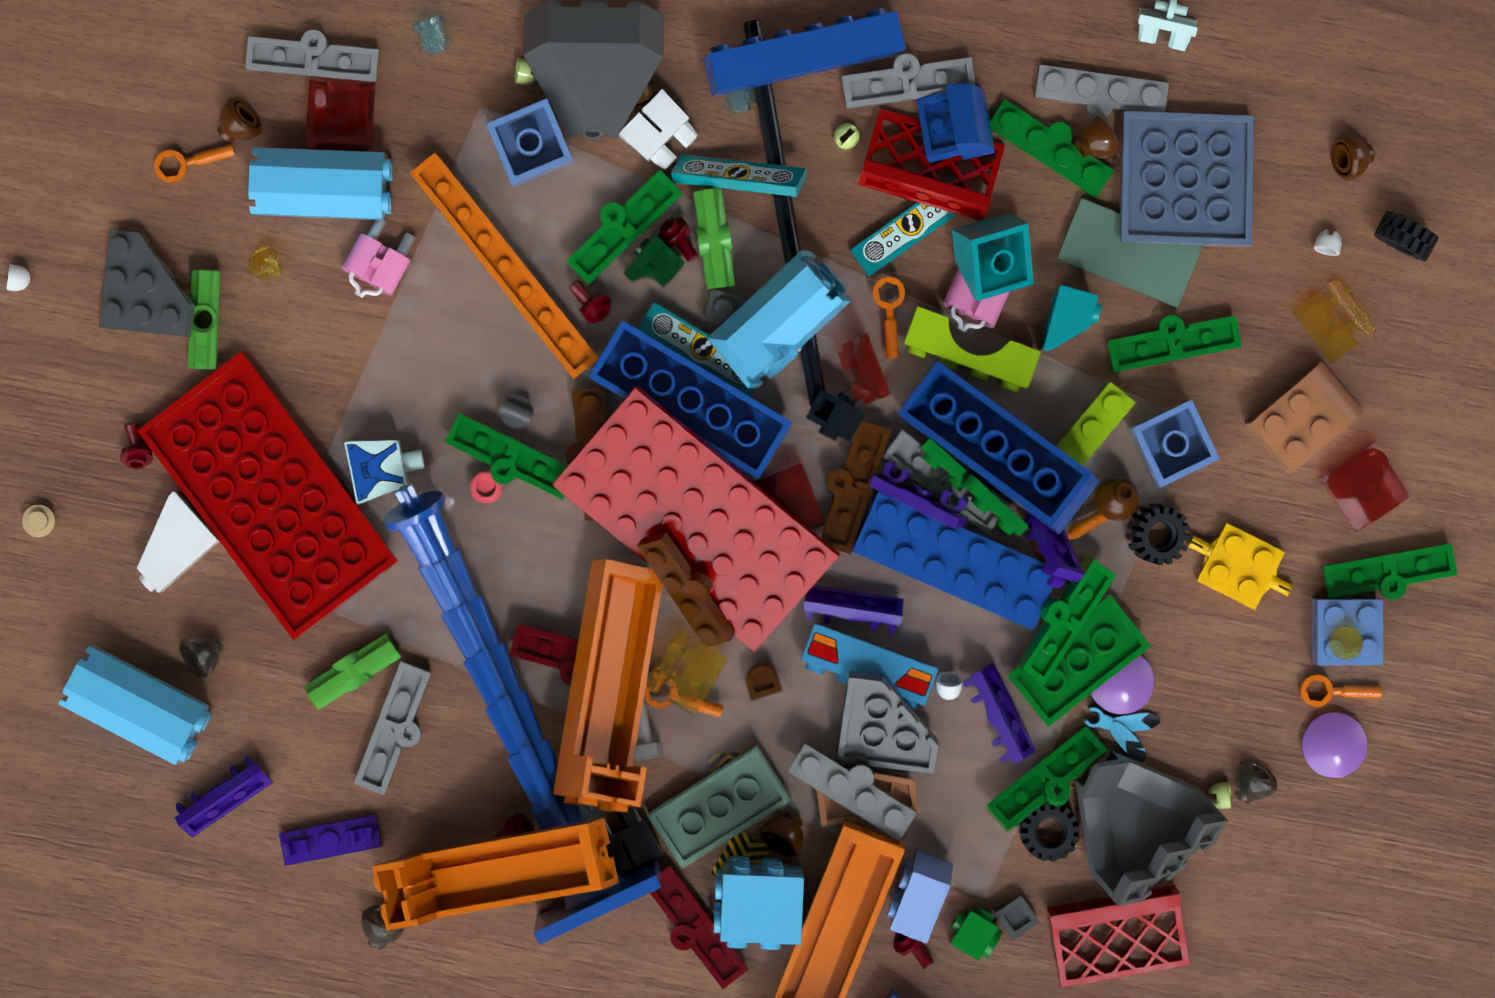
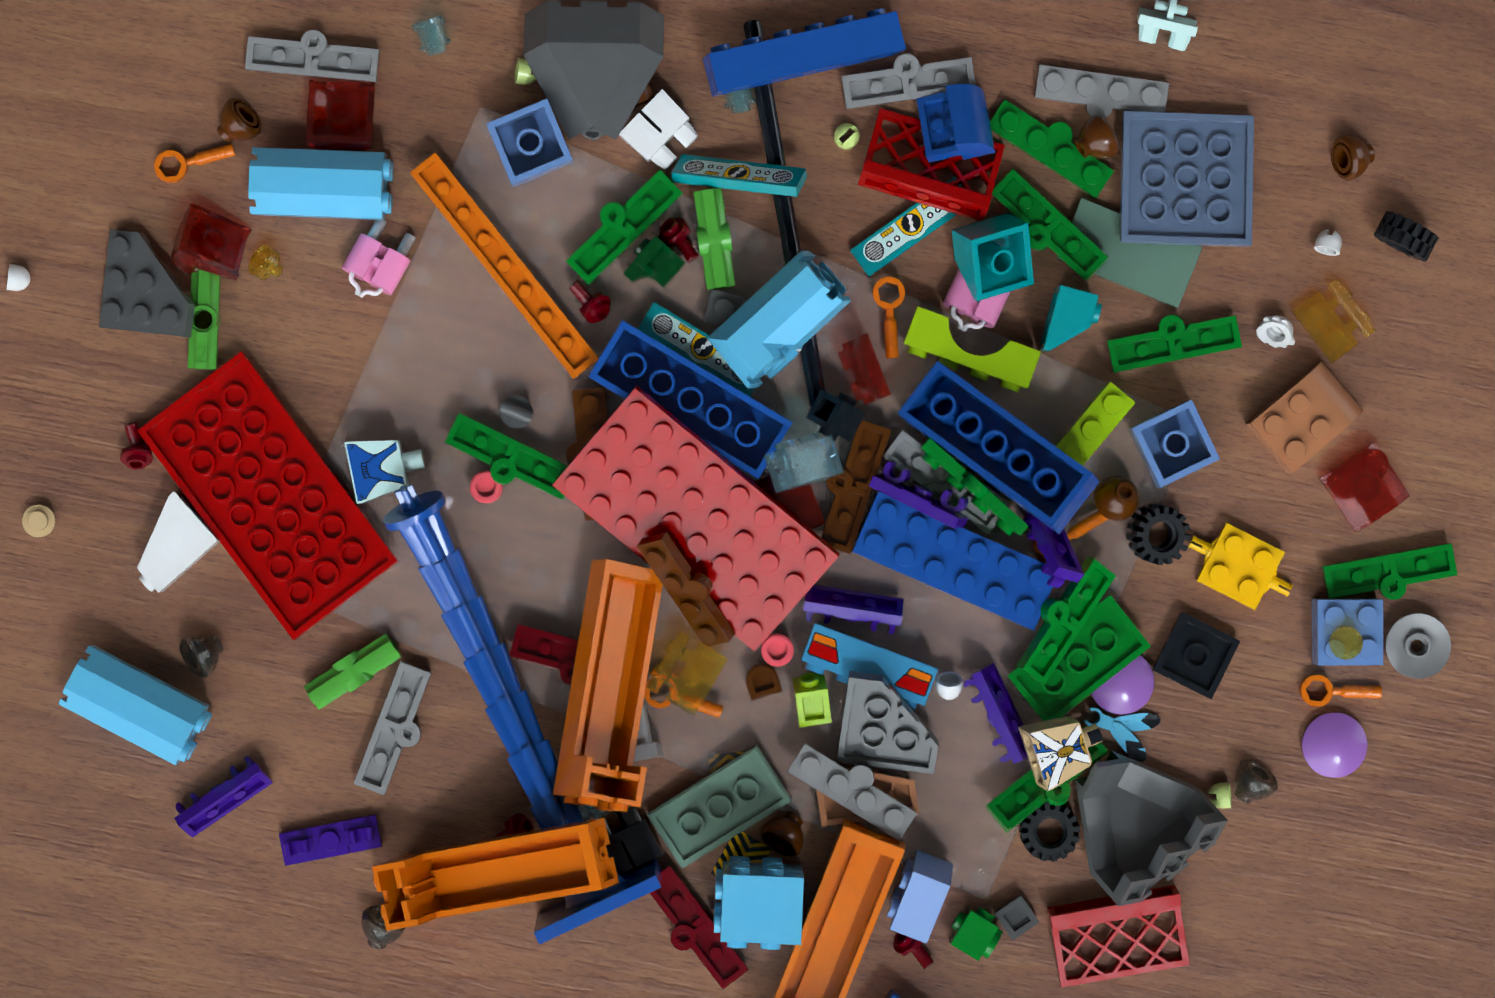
none -> clear red slope [171,203,251,281]
none -> coral tile [761,633,794,667]
none -> clear light blue brick [764,433,844,493]
none -> lime bracket [792,673,832,728]
none -> green hinge [992,169,1109,282]
none -> torso [1018,717,1103,791]
none -> black plate [1152,612,1240,700]
none -> white animal [1256,315,1295,348]
none -> light grey dish [1385,613,1451,679]

